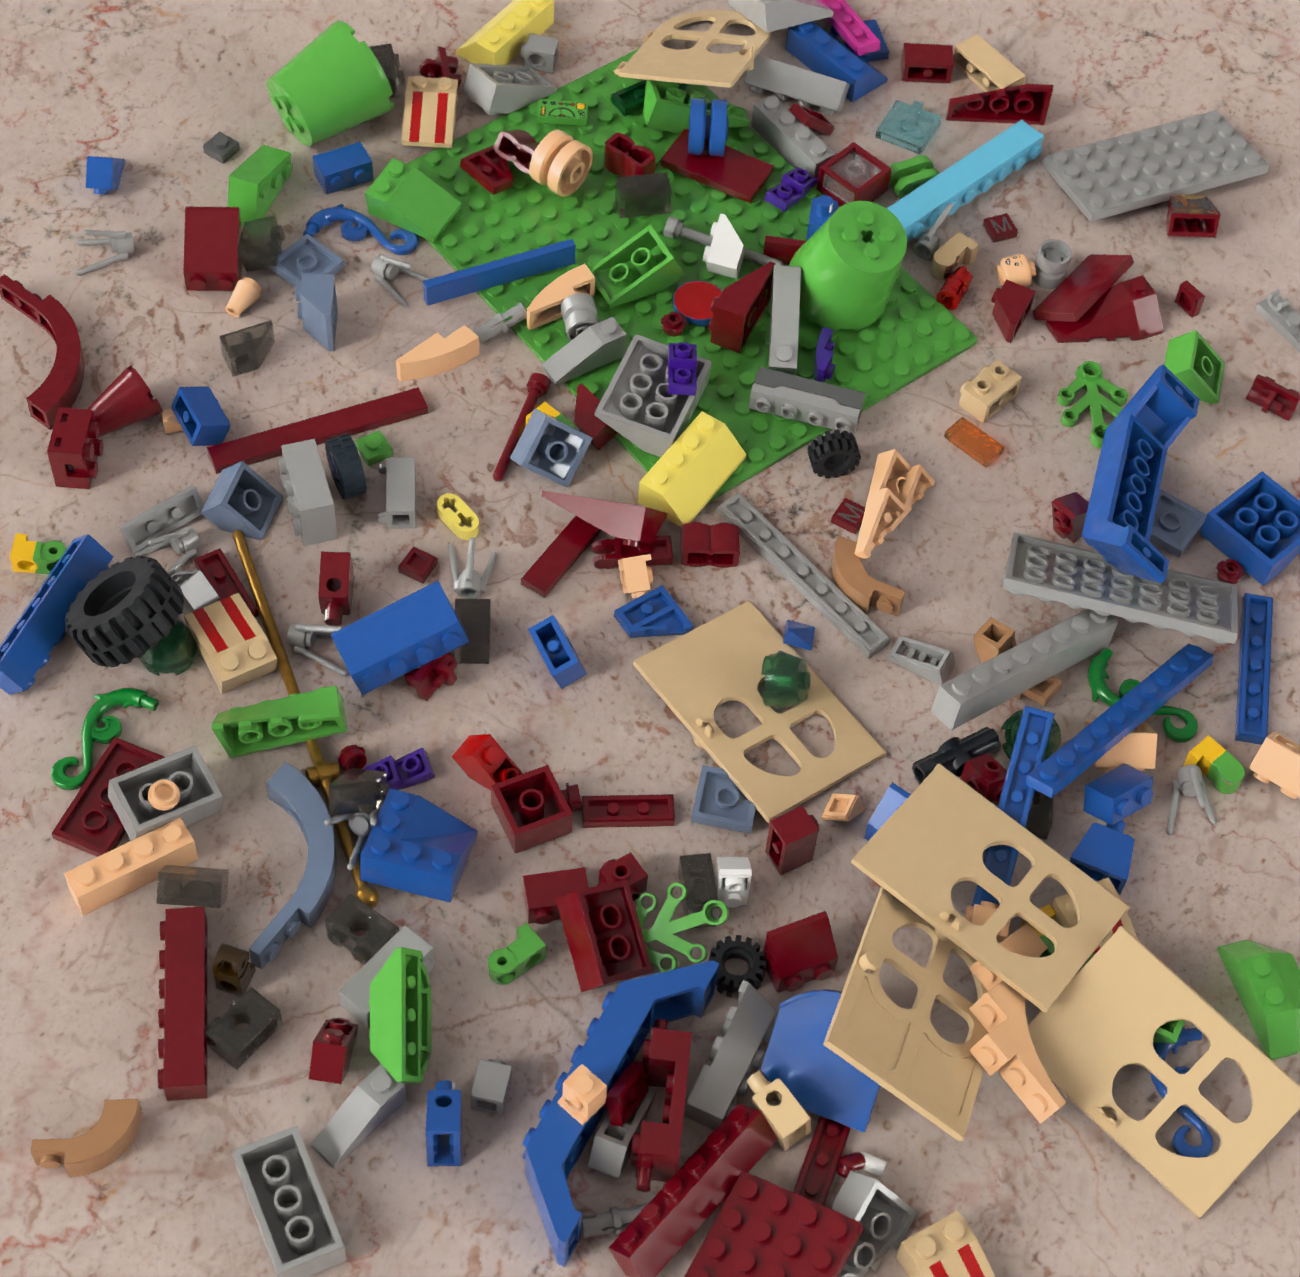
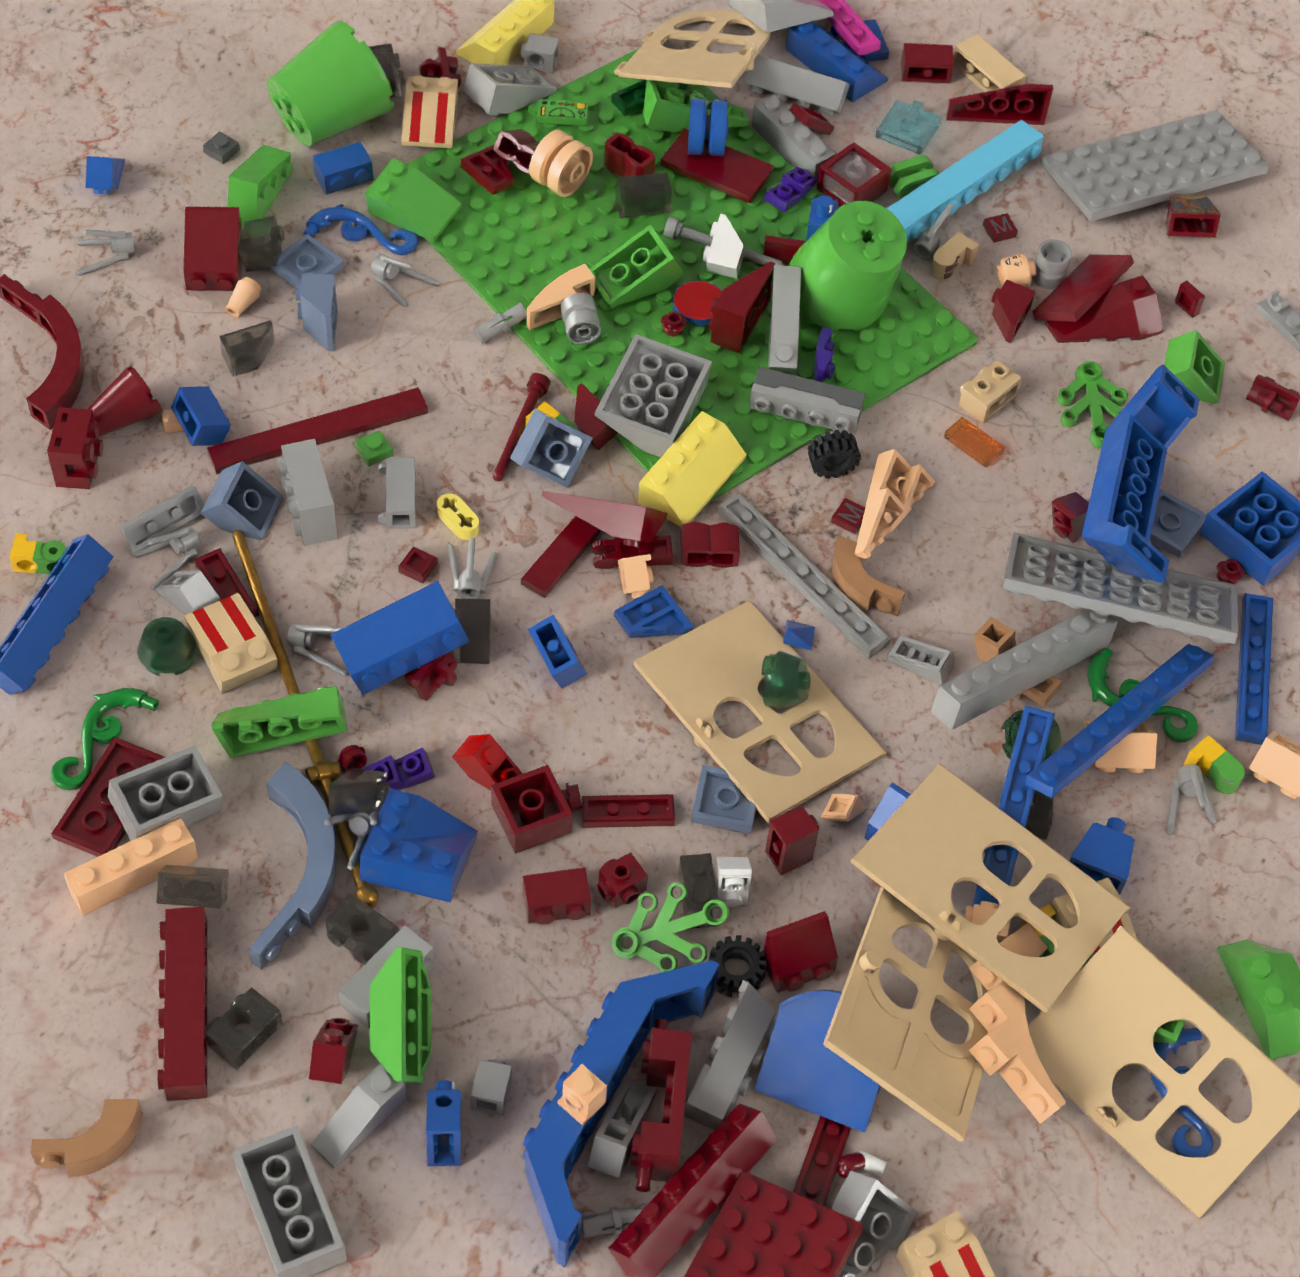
black tyre [65,556,184,667] -> none
light nougat plate [148,779,180,810] -> none
dark brown leg [213,943,256,997] -> none
dark red torso [318,551,354,626] -> none
black wheel [325,433,367,499] -> none
light nougat slope [396,325,479,381] -> none
blue tile [423,239,576,306] -> none
bright green leg [488,922,547,985] -> none
light grey slope [542,317,627,386] -> none
dark red slope [556,879,653,992] -> none
dark red plate [604,1061,649,1126] -> none
dark purple slope [668,342,697,396] -> none
tan torso [746,1070,811,1152] -> none
black piece [912,727,1002,785] -> none
red hinge [936,266,973,310] -> none
dark red brick [960,753,1007,802] -> none
blue brick [1083,763,1153,825] -> none

